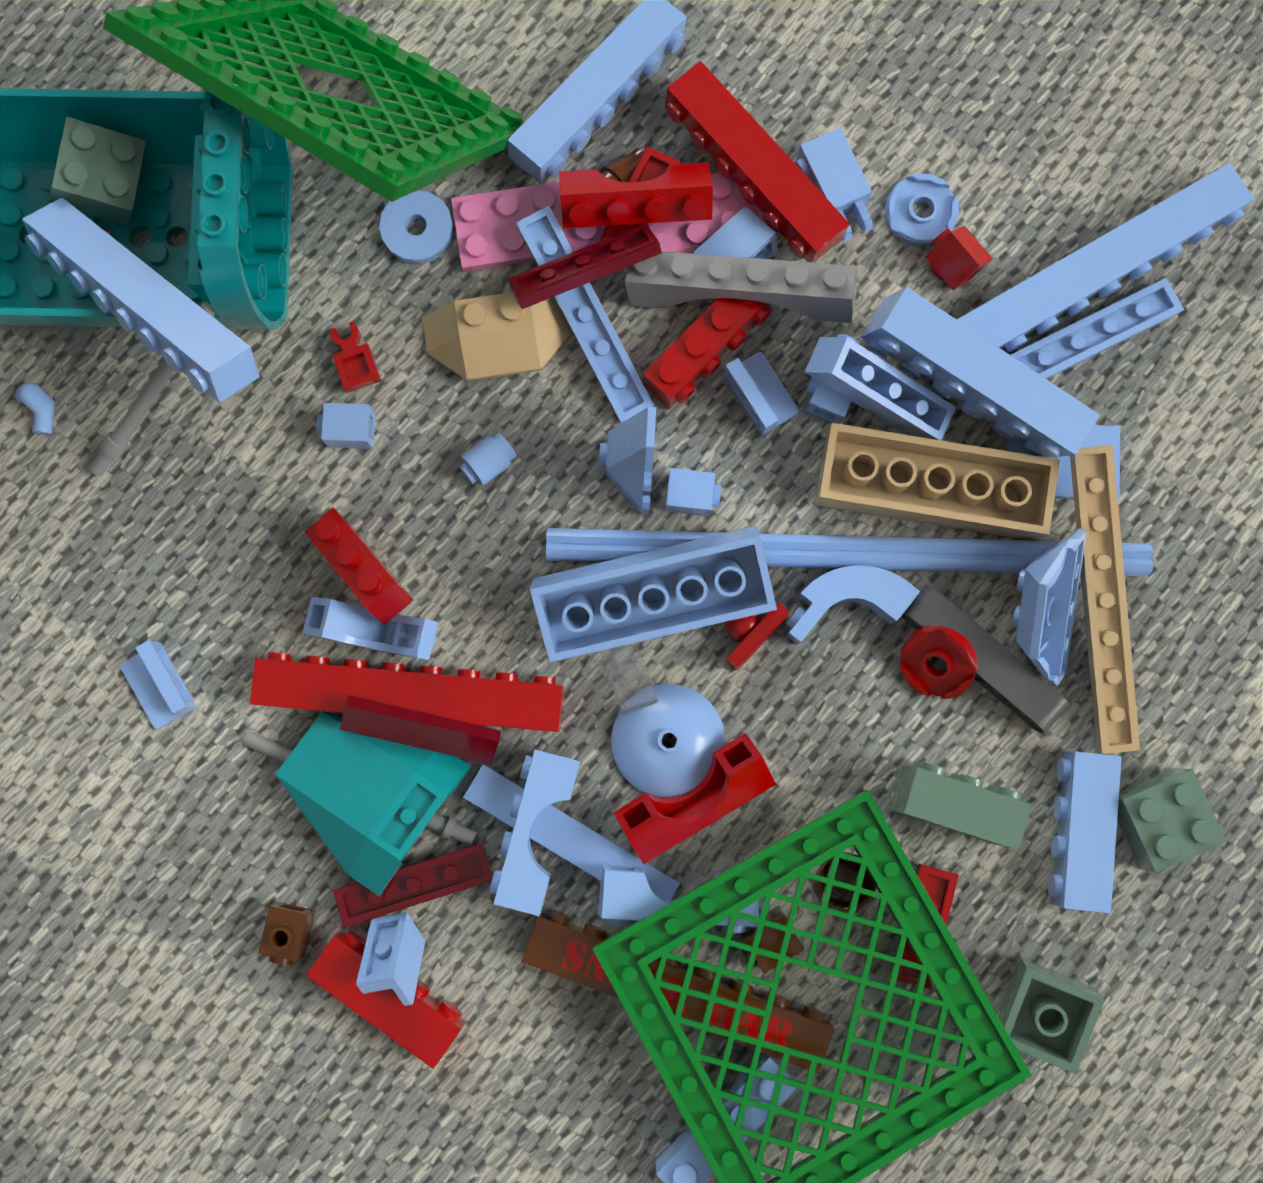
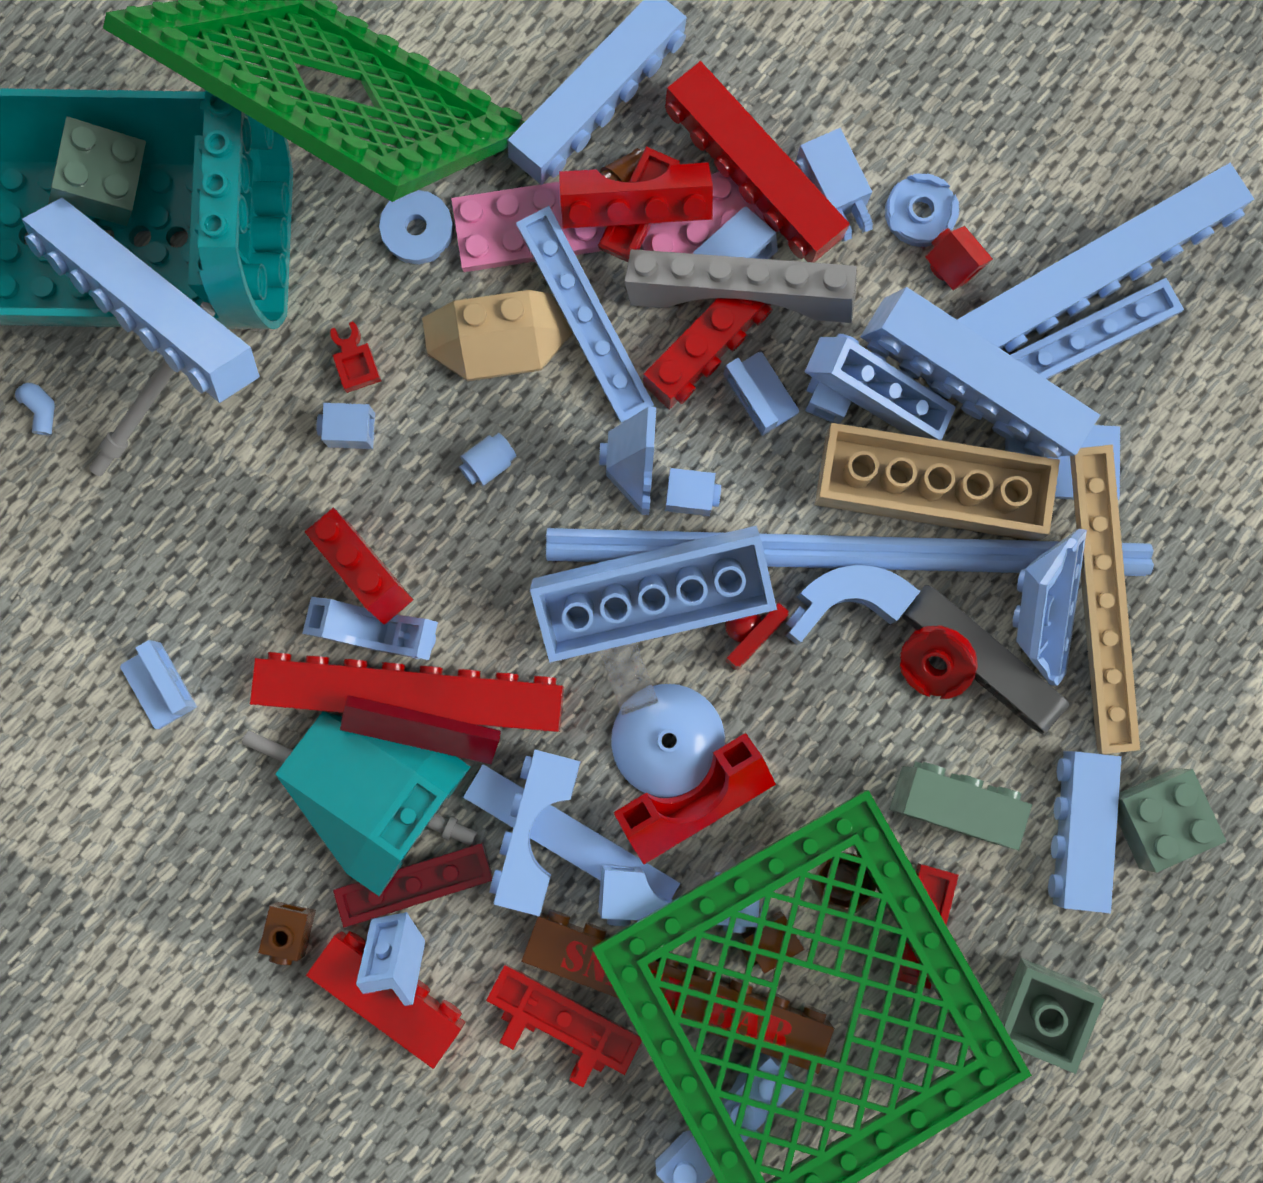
dark red tile [507,224,662,310] -> none
none -> red hinge [486,963,642,1087]

